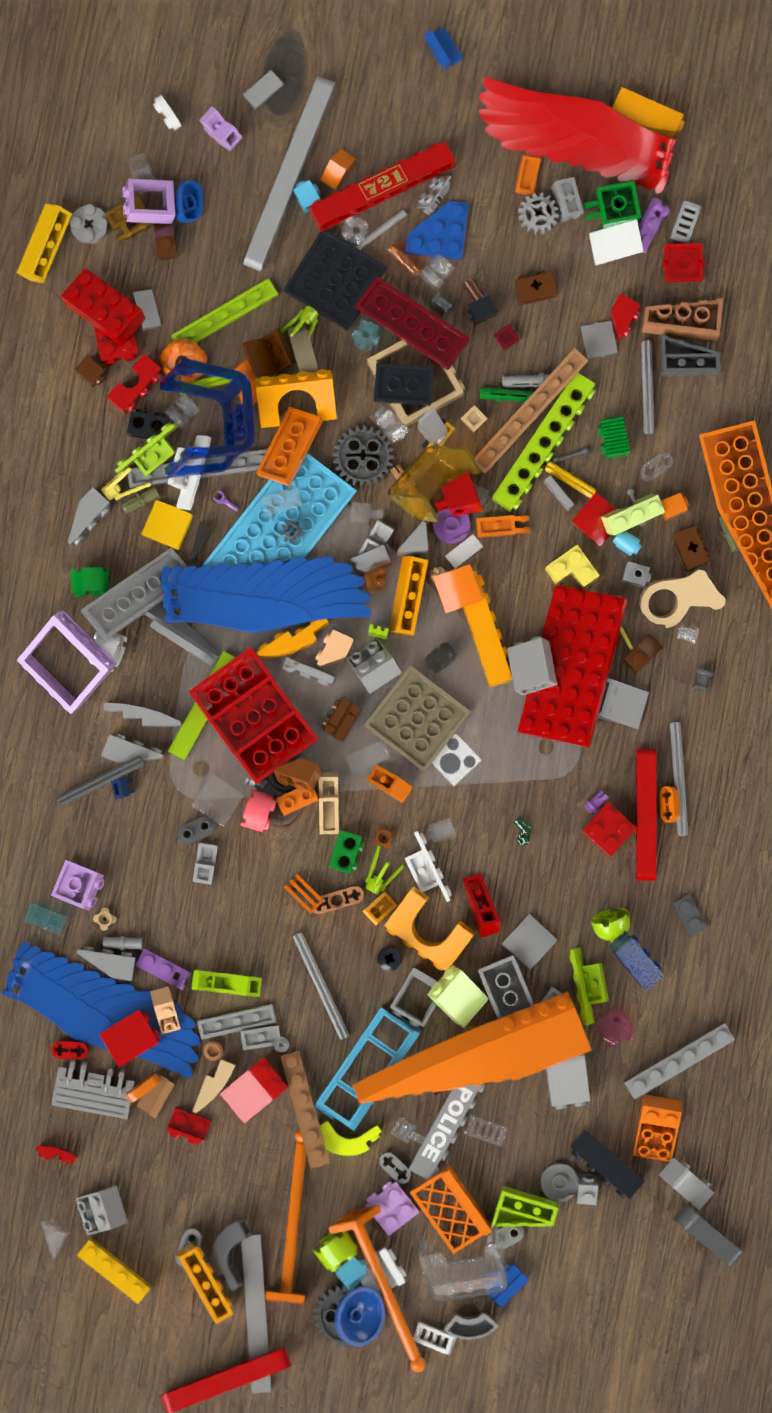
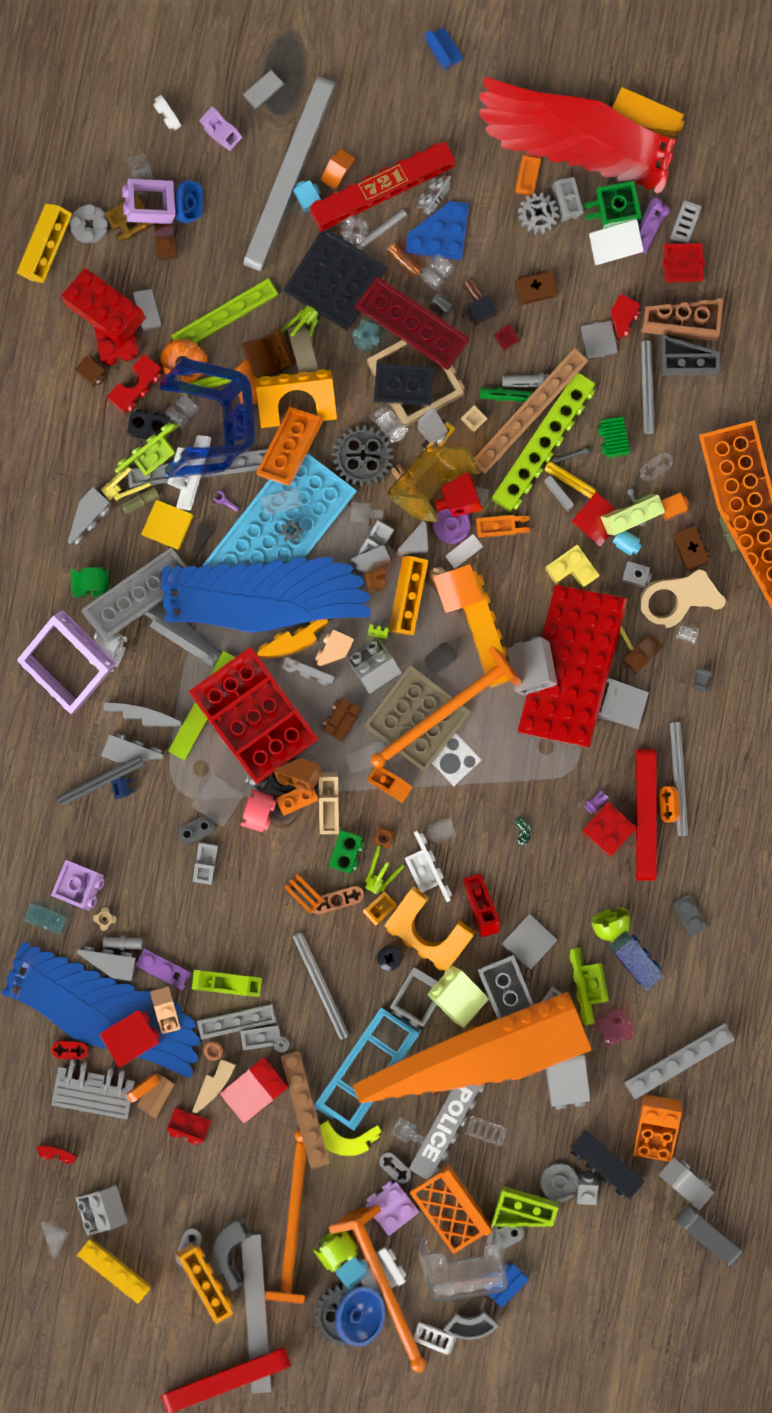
none -> orange piece [371,646,522,768]

